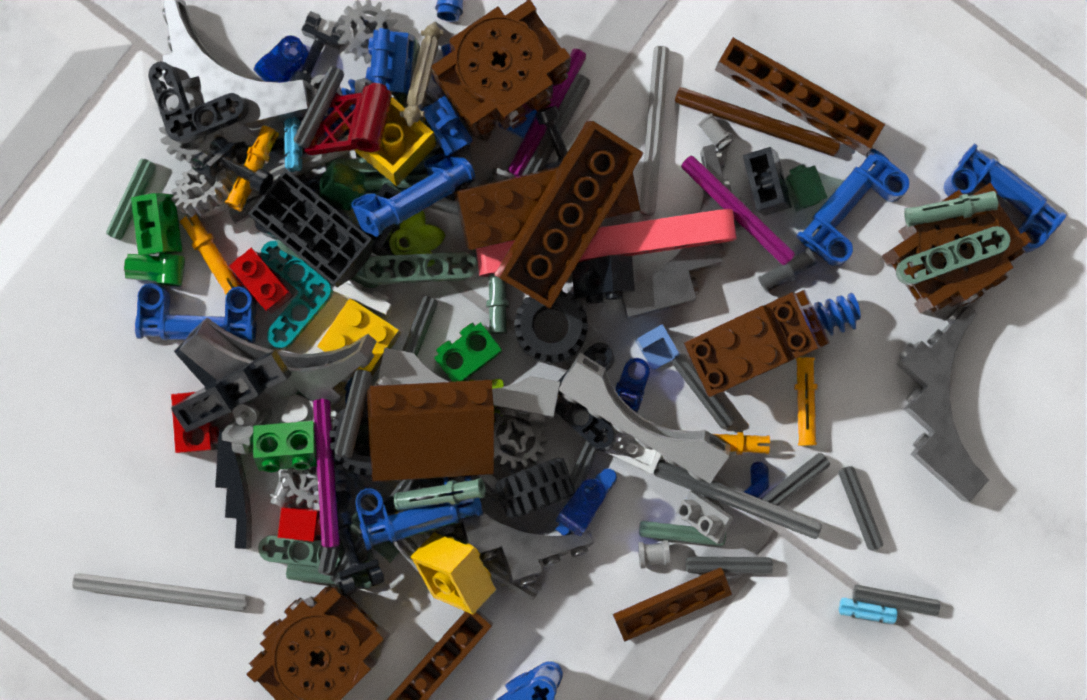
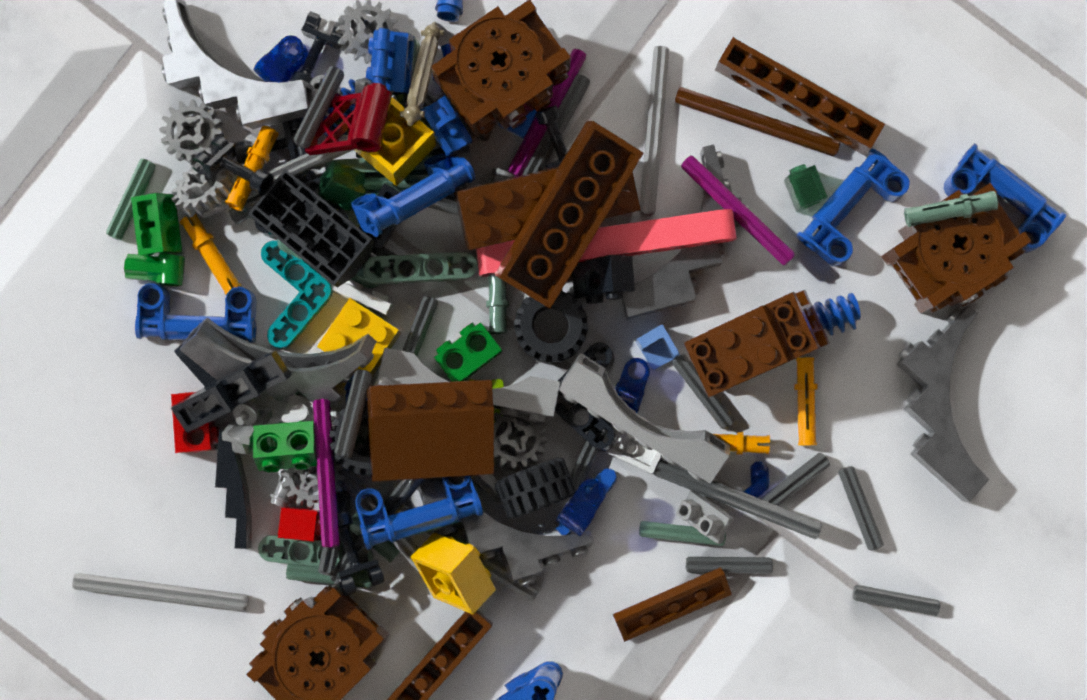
black beam [148,61,249,144] -> none
red brick [229,247,293,314] -> none
medium azure axle [284,117,302,173] -> none
lime plate [389,210,445,267] -> none
sand green pin [394,478,485,512] -> none
light grey bush [638,540,670,568] -> none
light grey pin [698,113,733,151] -> none
black brick [743,147,792,216] -> none
dark grey pin [758,248,818,293] -> none
medium azure axle [838,598,898,624] -> none
sand green beam [896,226,1010,285] -> none

